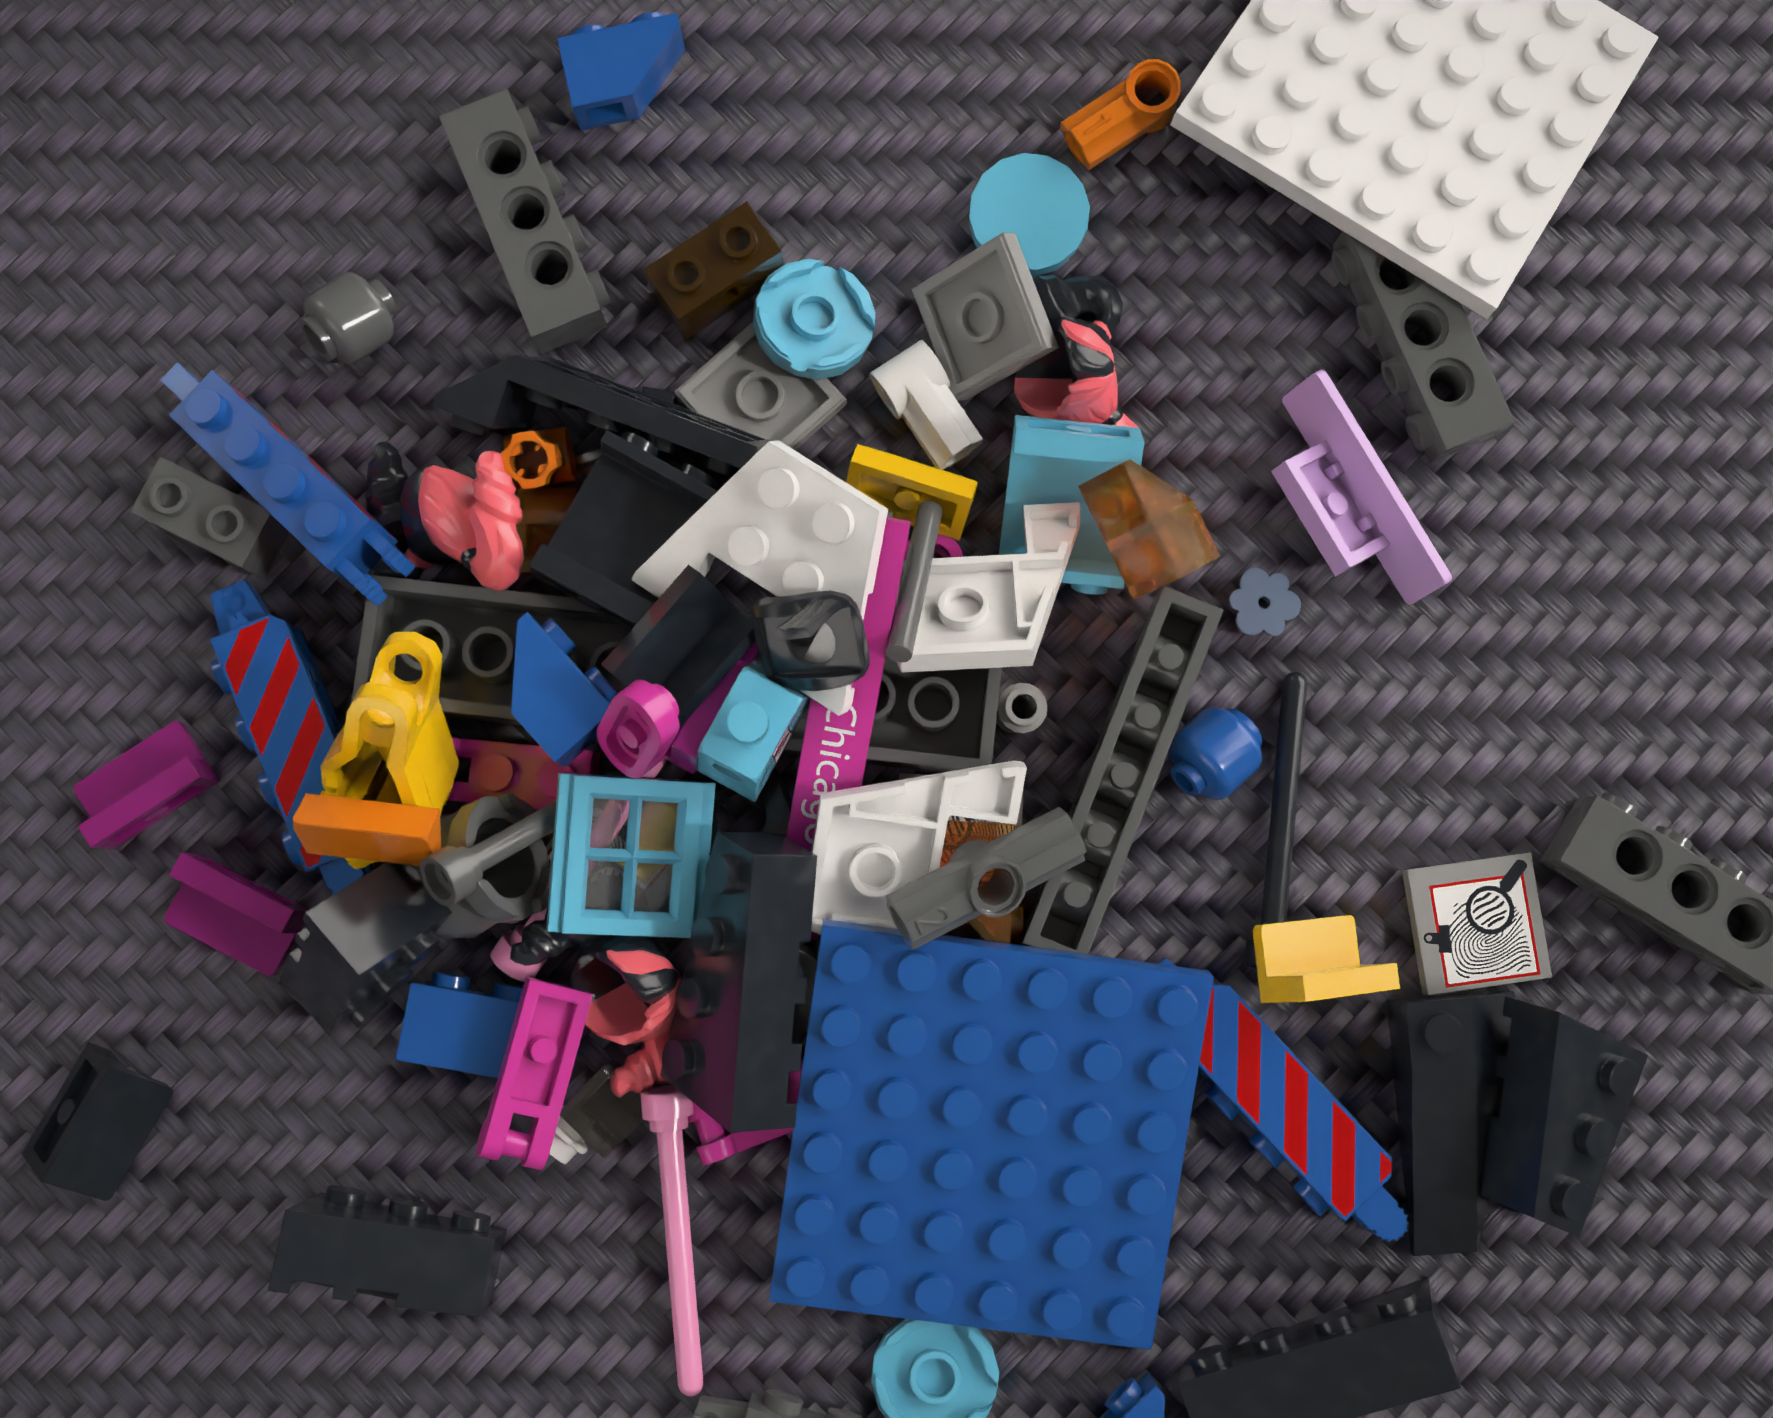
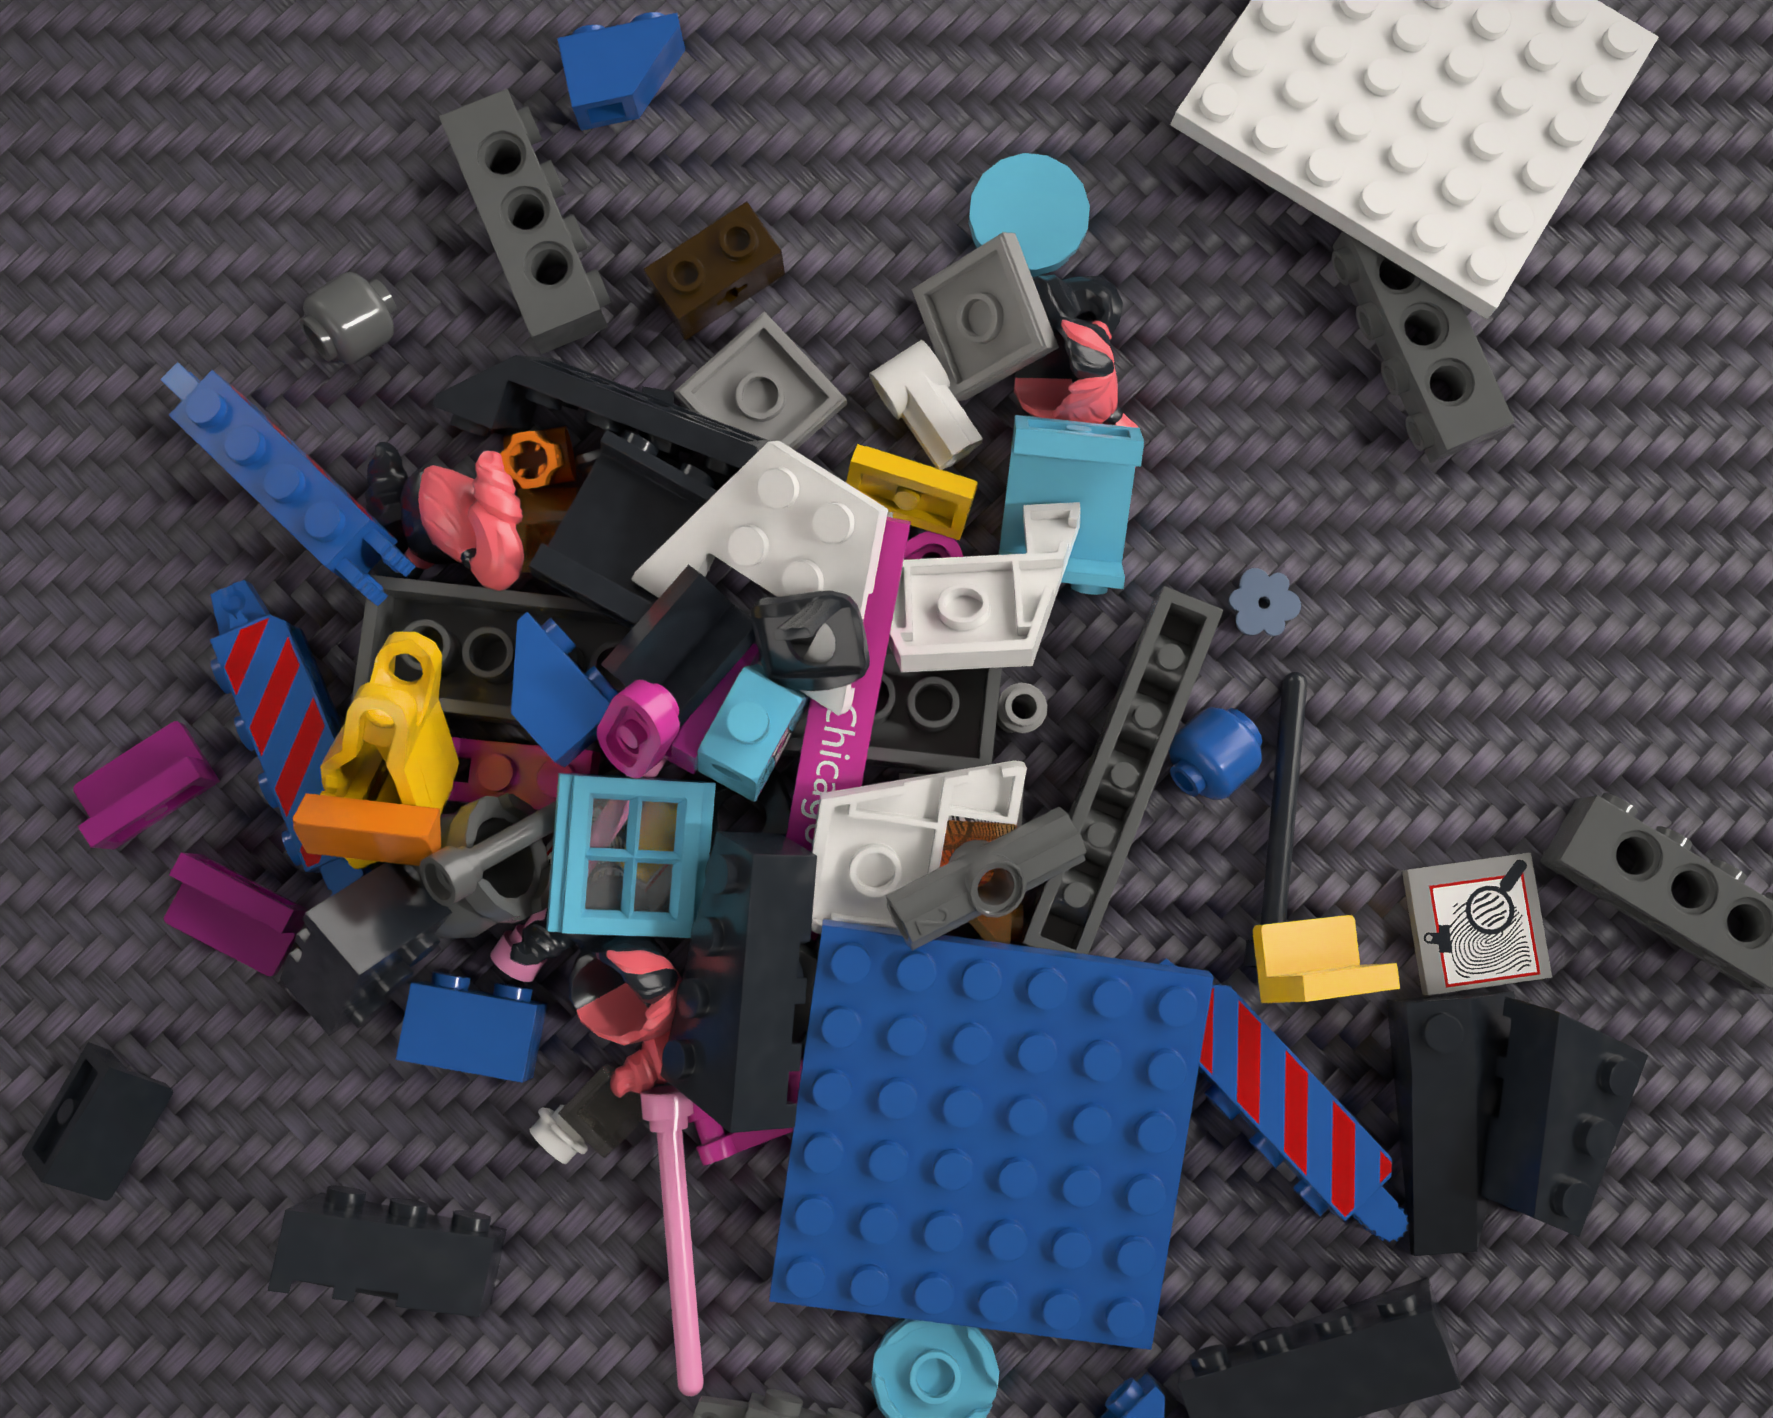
dark grey brick [130,457,289,580] -> none
dark pink plate [476,976,593,1170] -> none
medium azure tile [752,259,876,380] -> none
dark grey bar [886,501,943,663] -> none
orange piece [1060,59,1181,171] -> none
clear orange slope [1078,459,1220,600] -> none
lavender bracket [1271,369,1452,605] -> none

